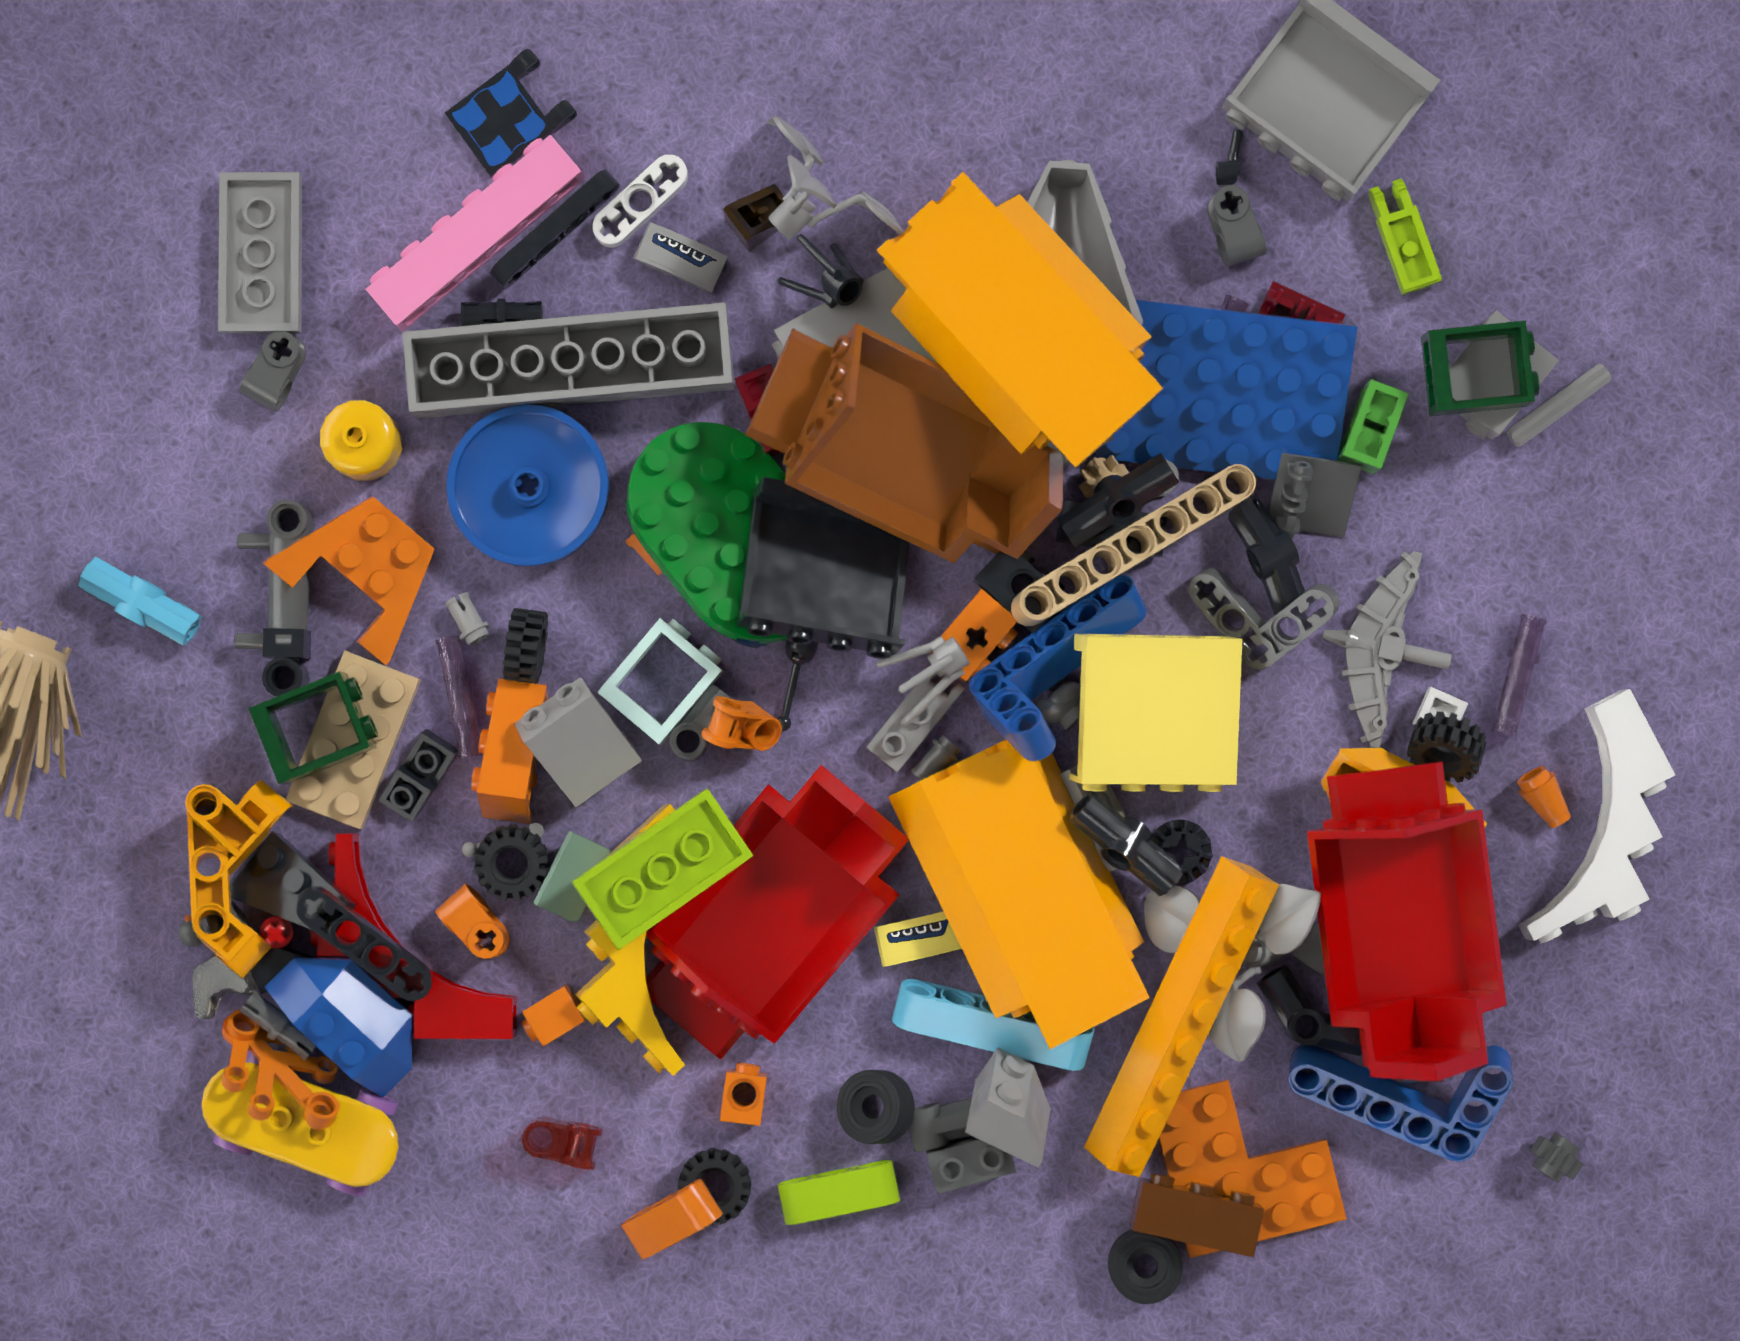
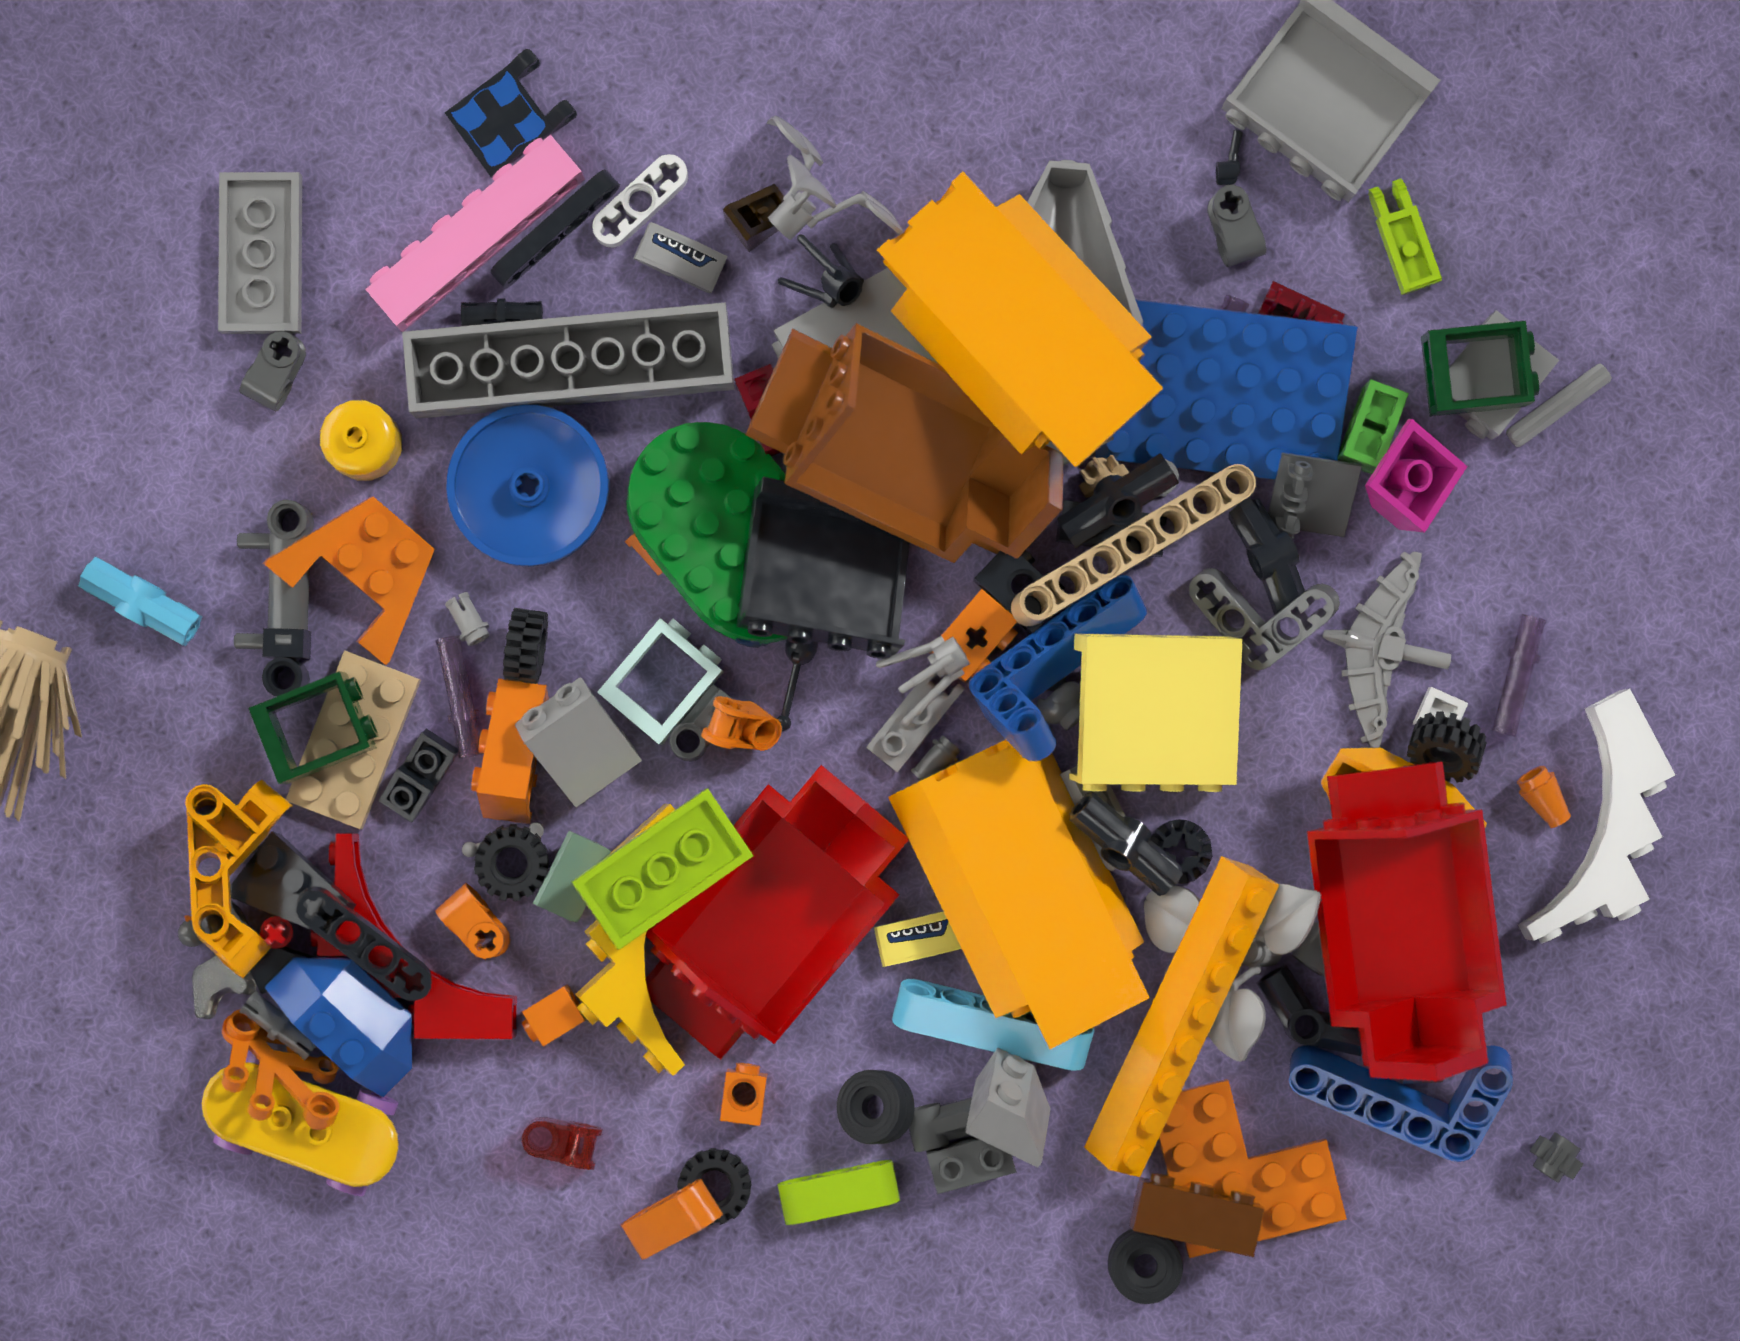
none -> dark pink slope [1365,419,1468,533]

